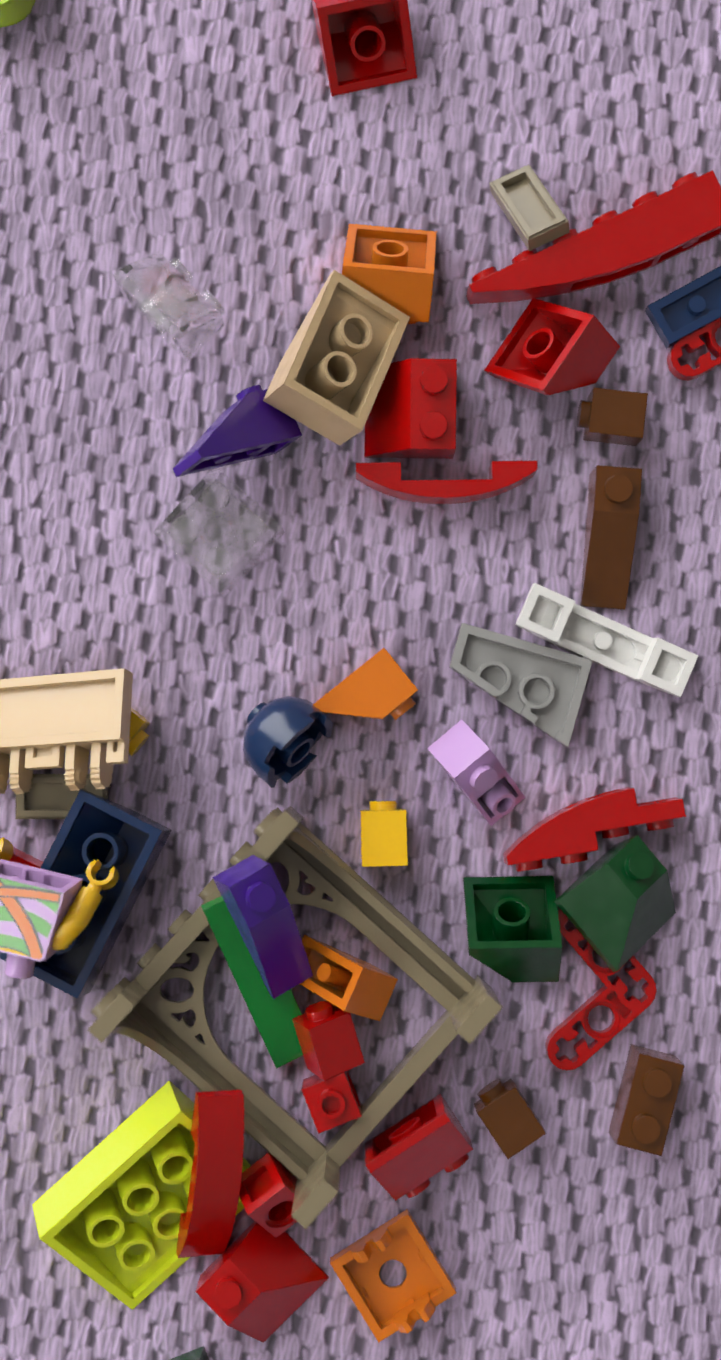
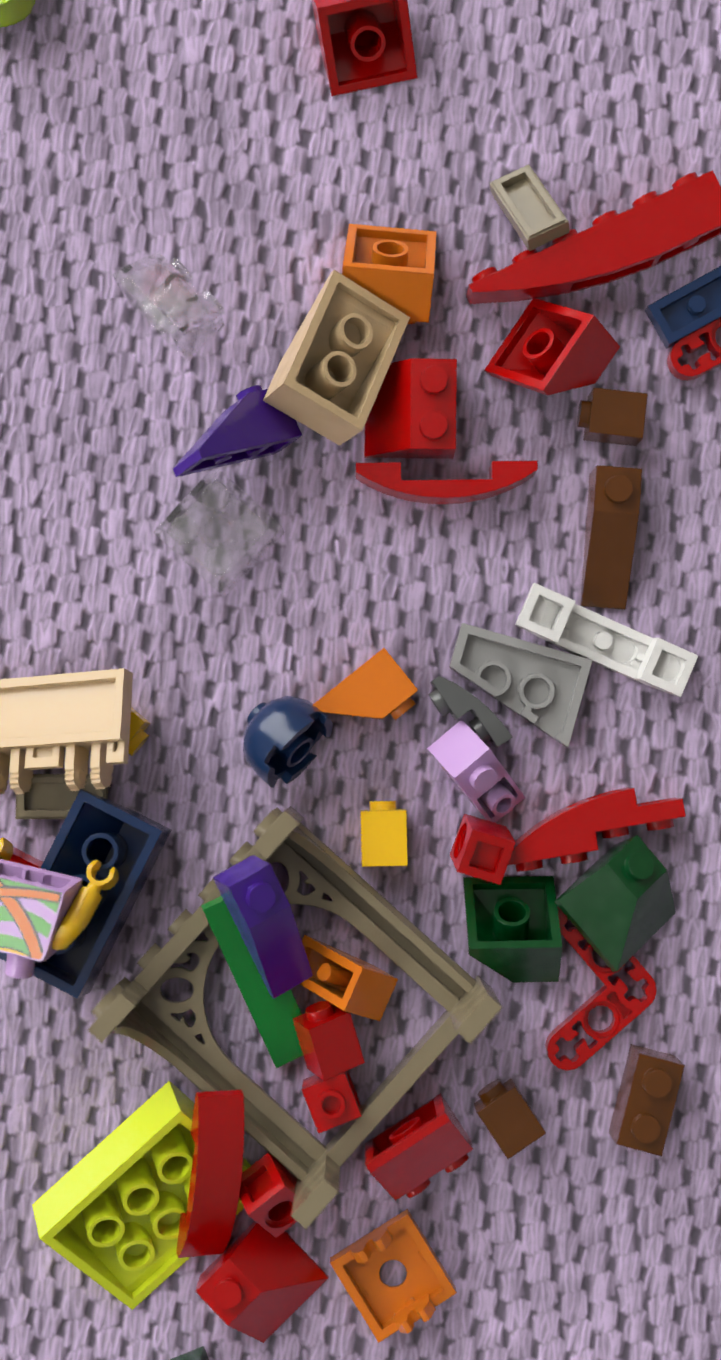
none -> dark grey slope [428,676,512,747]
none -> red brick [450,813,516,885]

